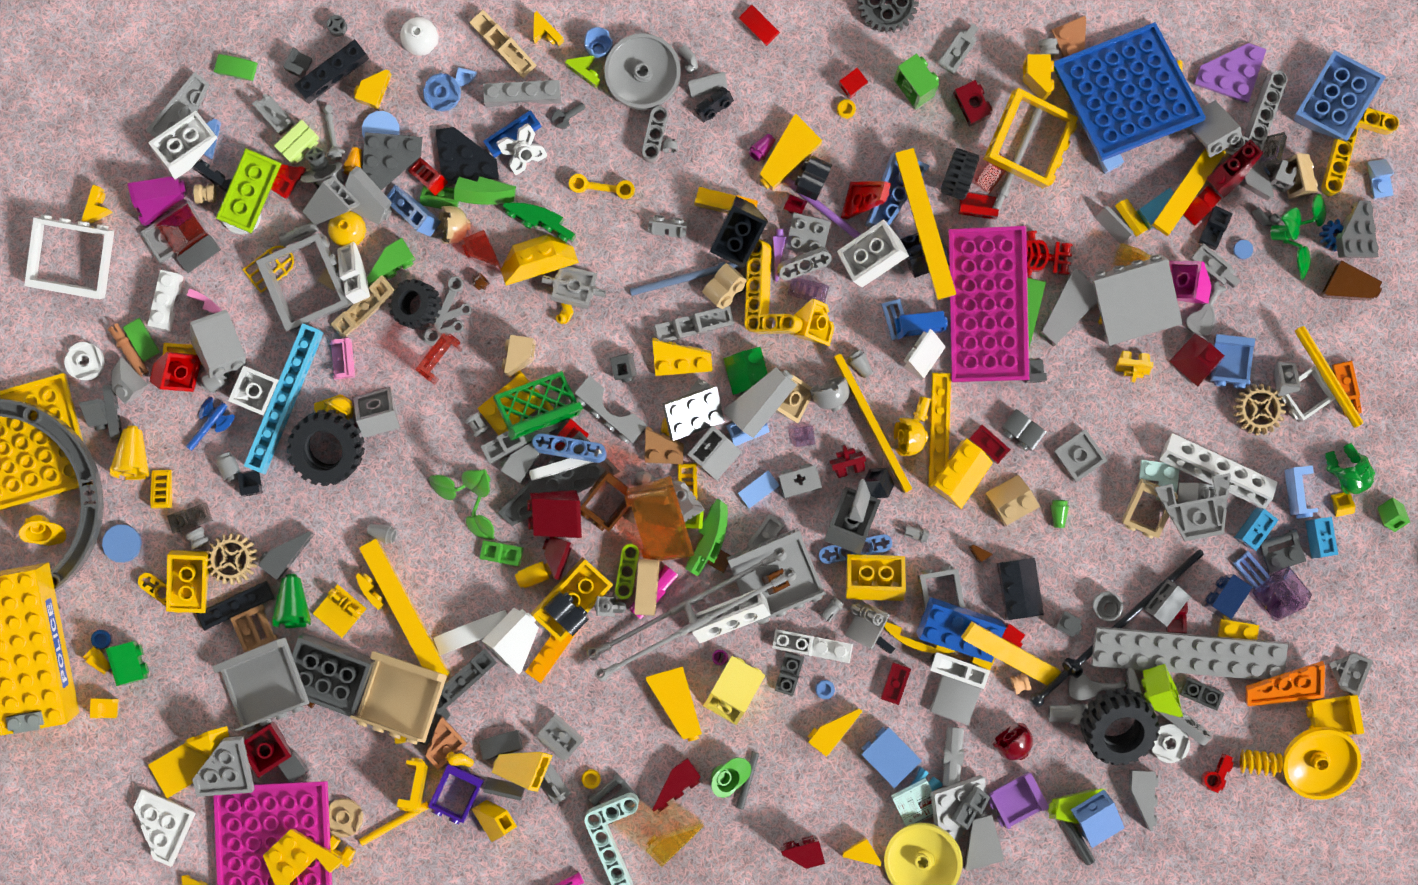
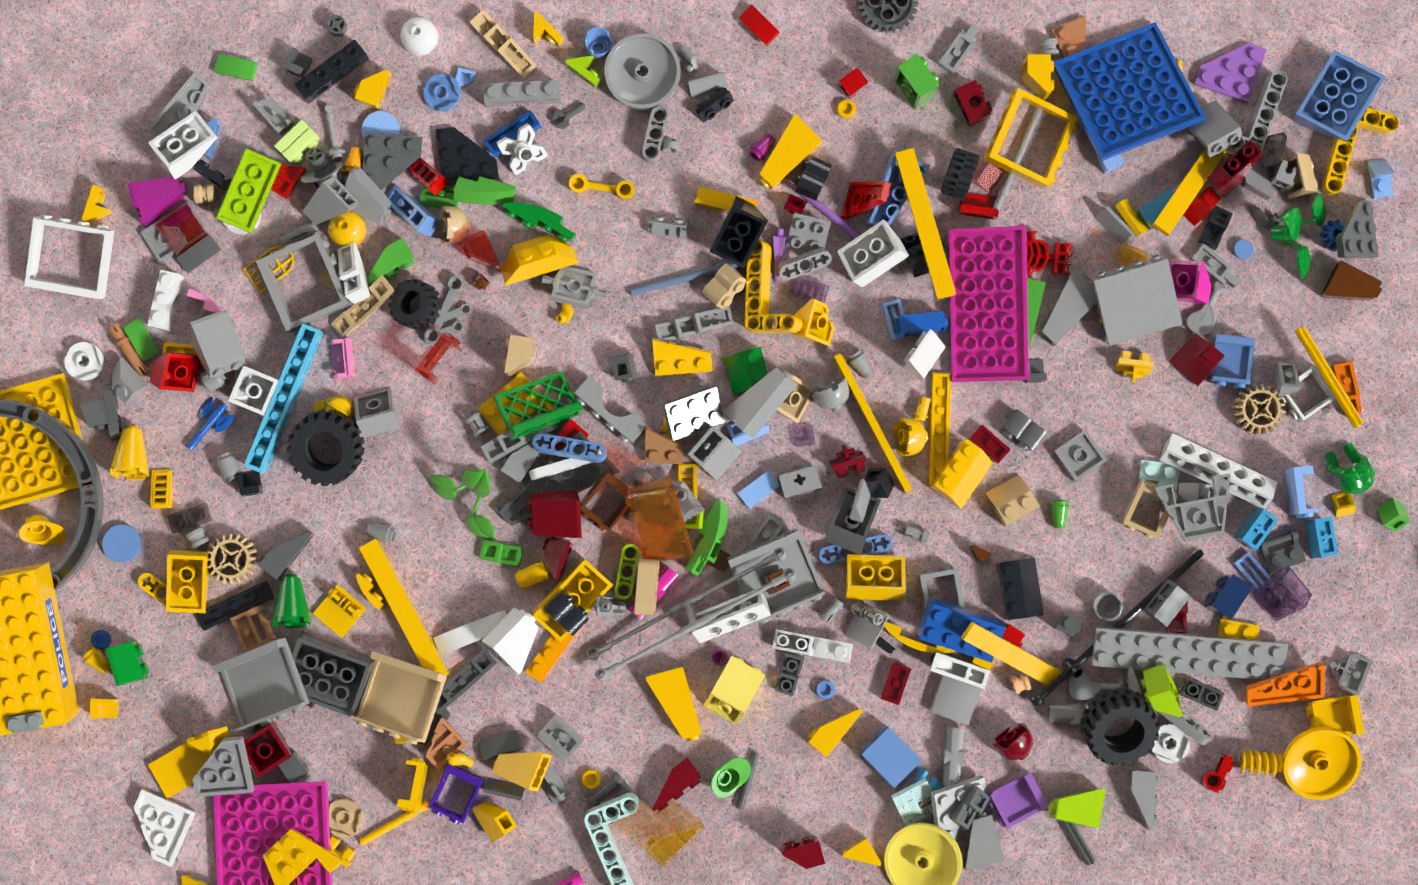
medium blue panel [1071,790,1125,848] -> none

